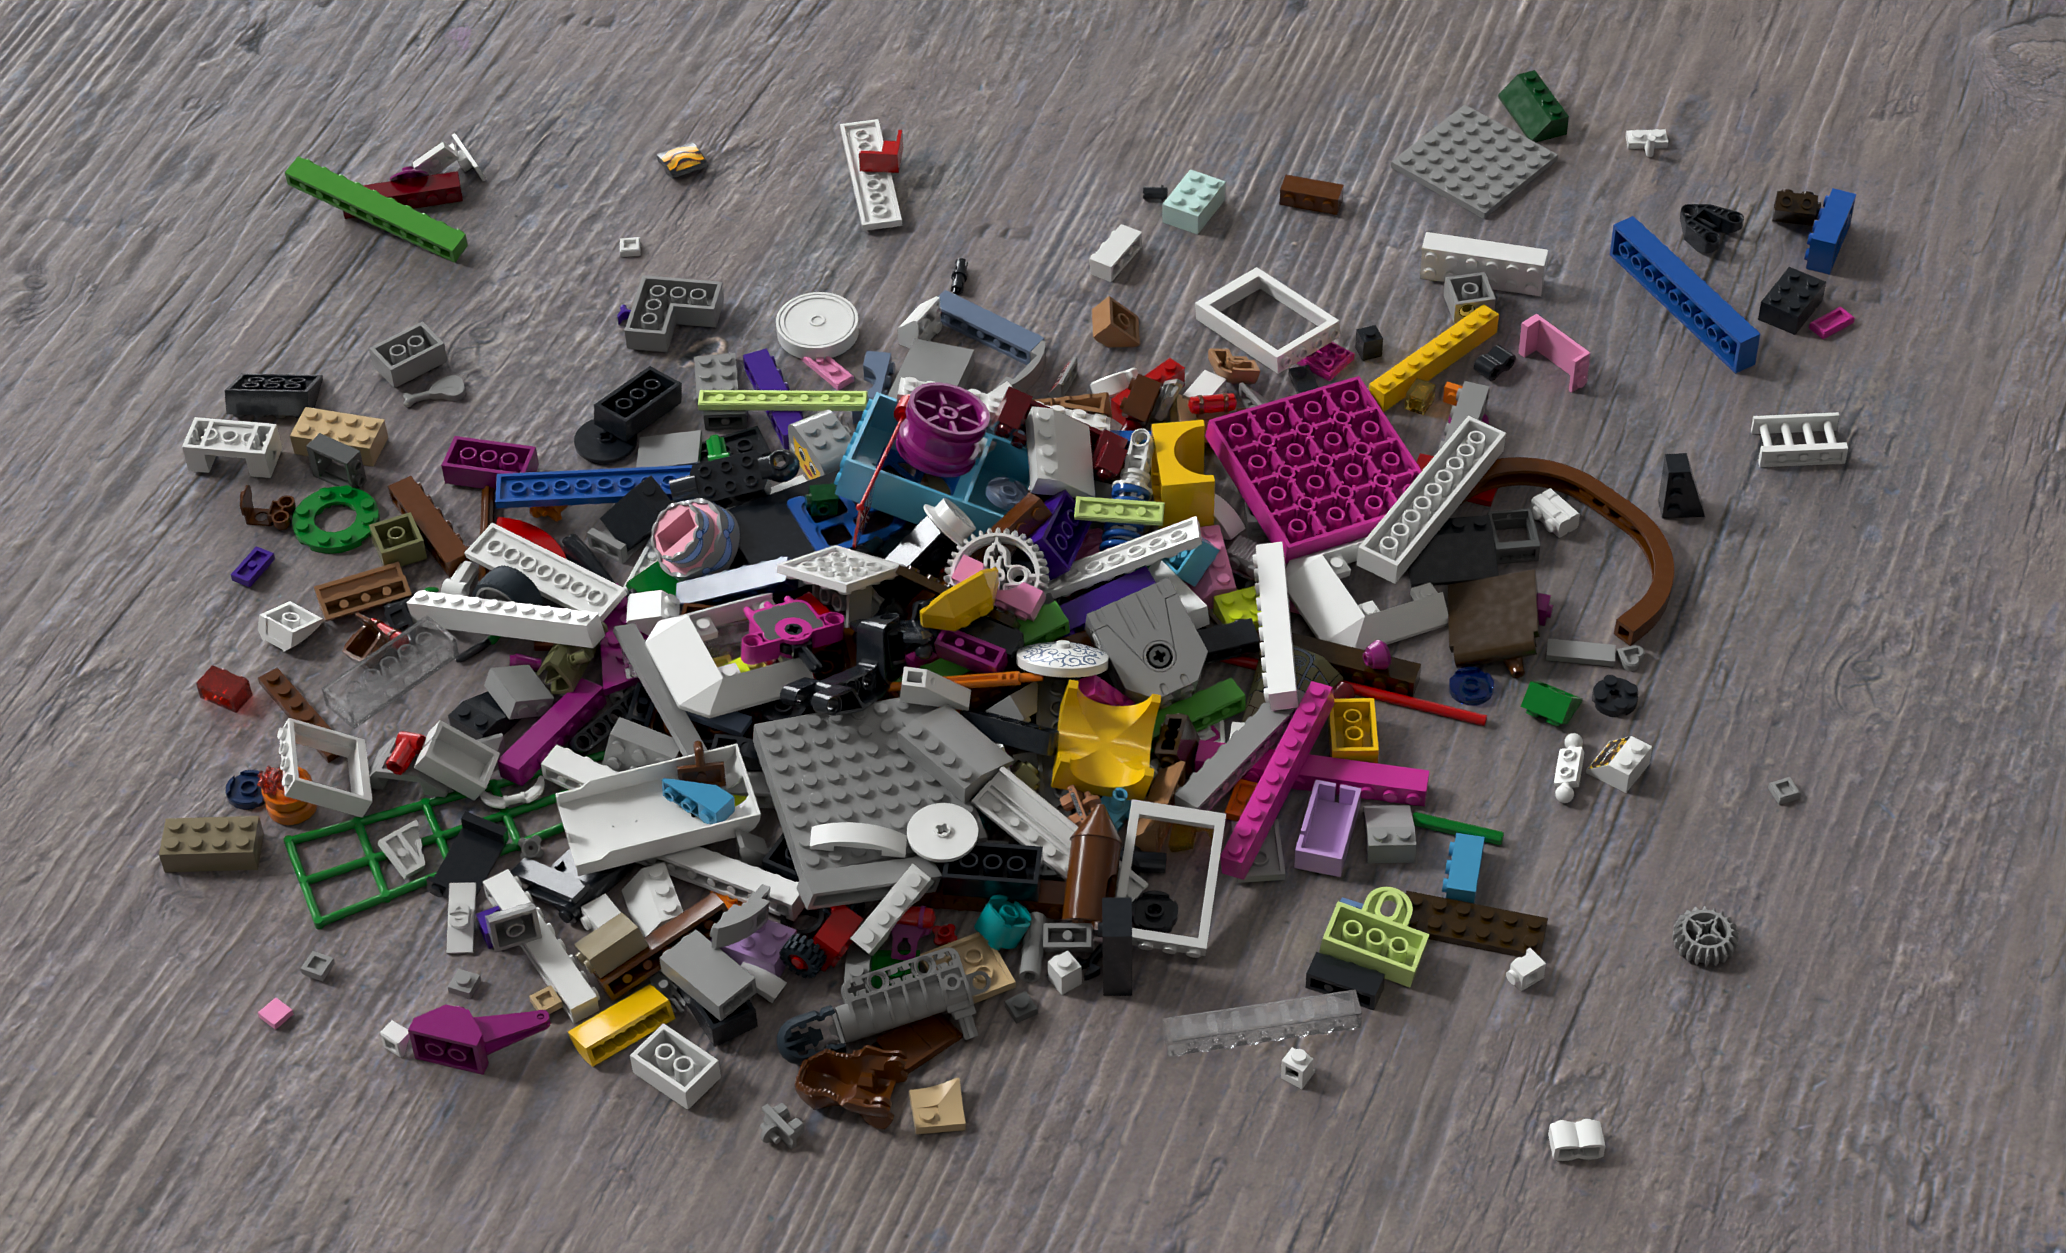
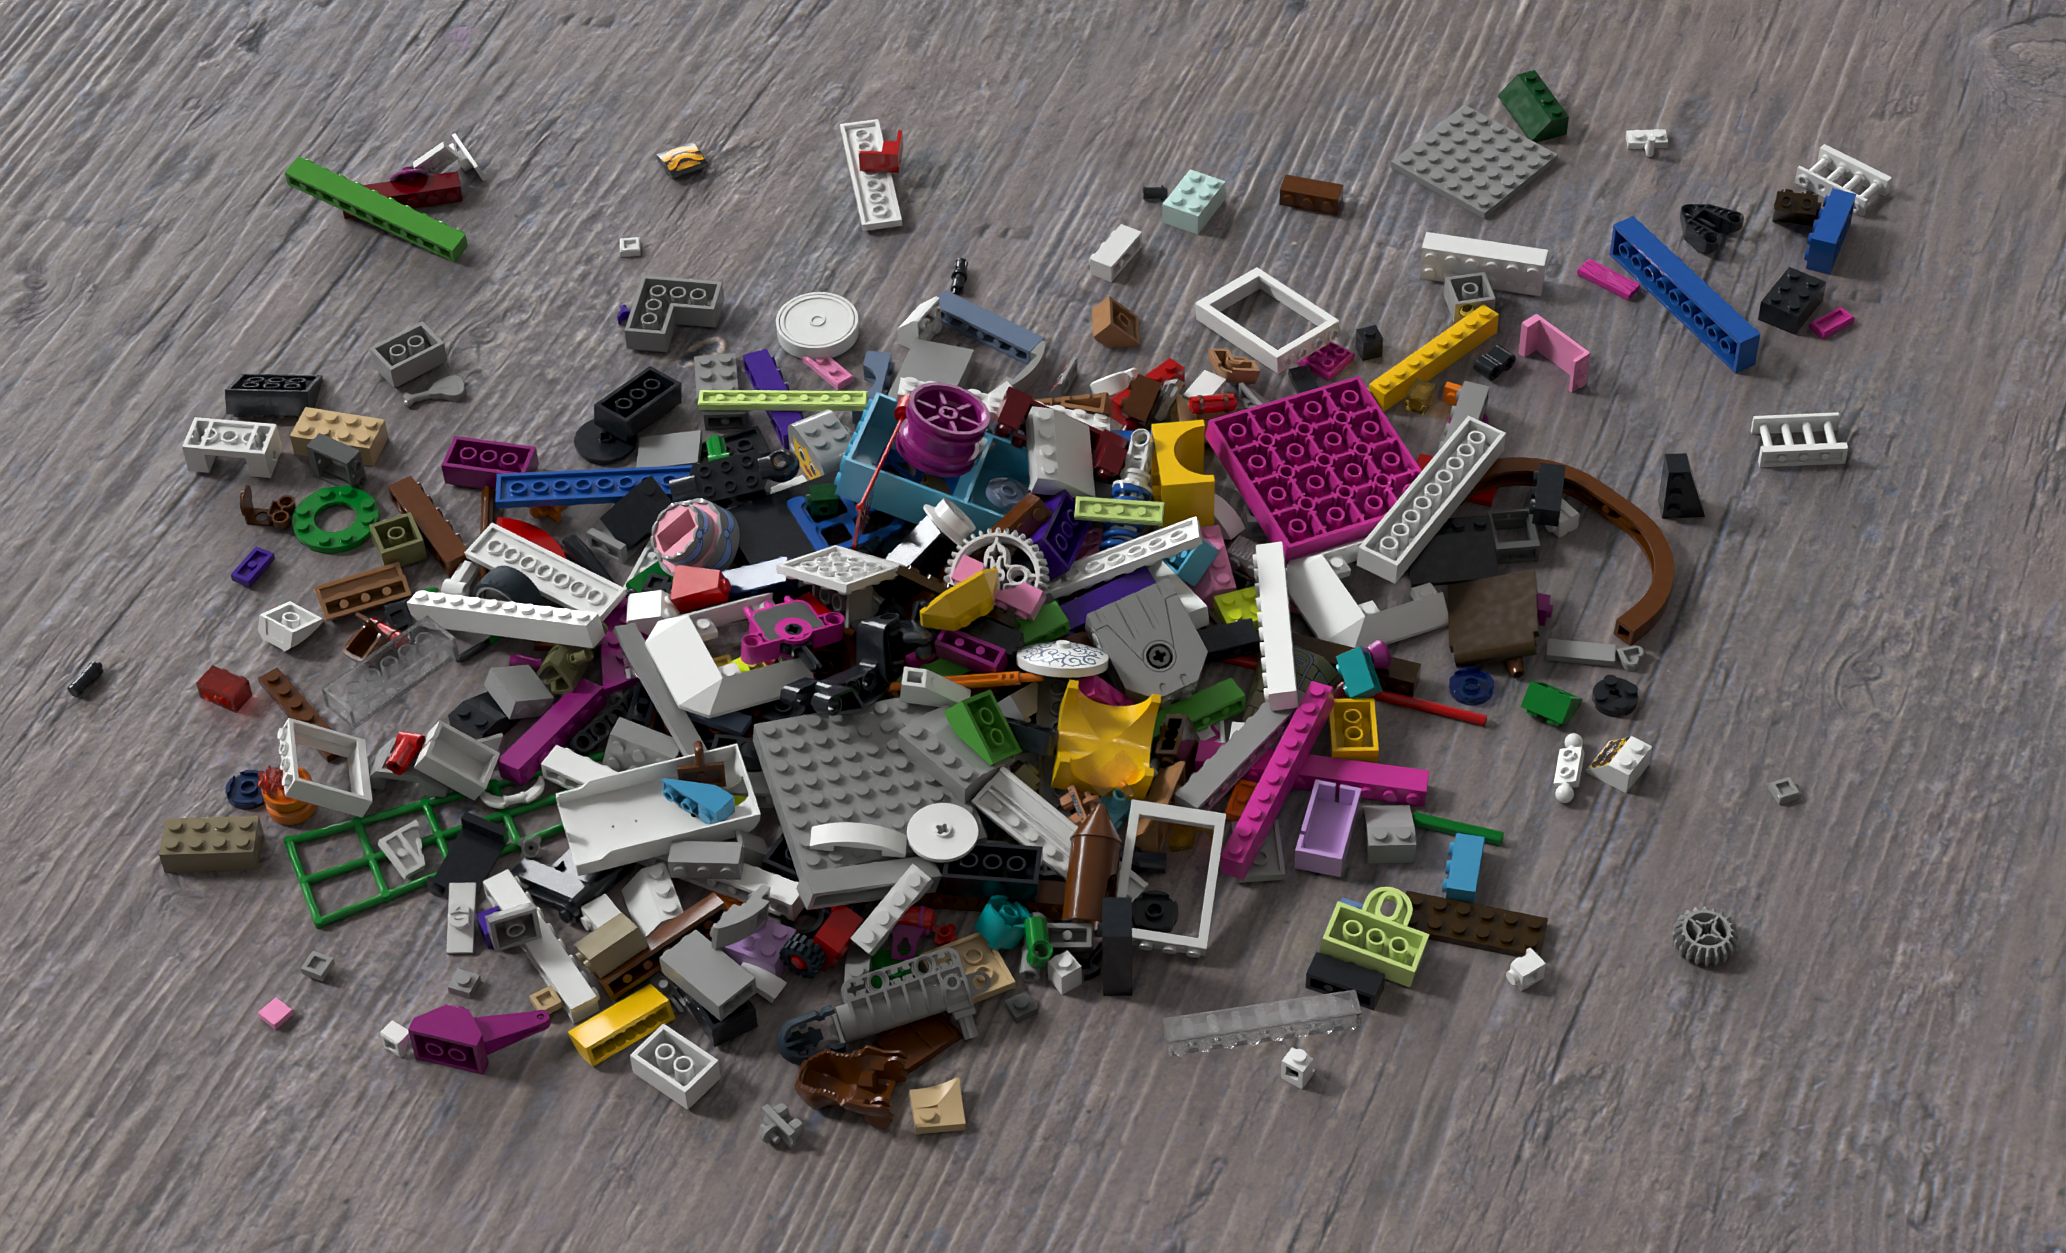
white brick [1548,1119,1605,1161] -> none
none -> black piece [67,661,103,697]
none -> black plate [641,572,673,594]
none -> light grey brick [668,841,745,880]
none -> slope [670,565,731,613]
none -> bright green slope [944,689,1022,765]
none -> green piece [1024,916,1053,969]
none -> clear yellow plate [1087,749,1138,798]
none -> teal brick [1336,646,1382,698]
none -> black brick [1529,463,1566,527]
none -> dark pink tile [1577,259,1640,300]
none -> white fence [1795,144,1892,217]

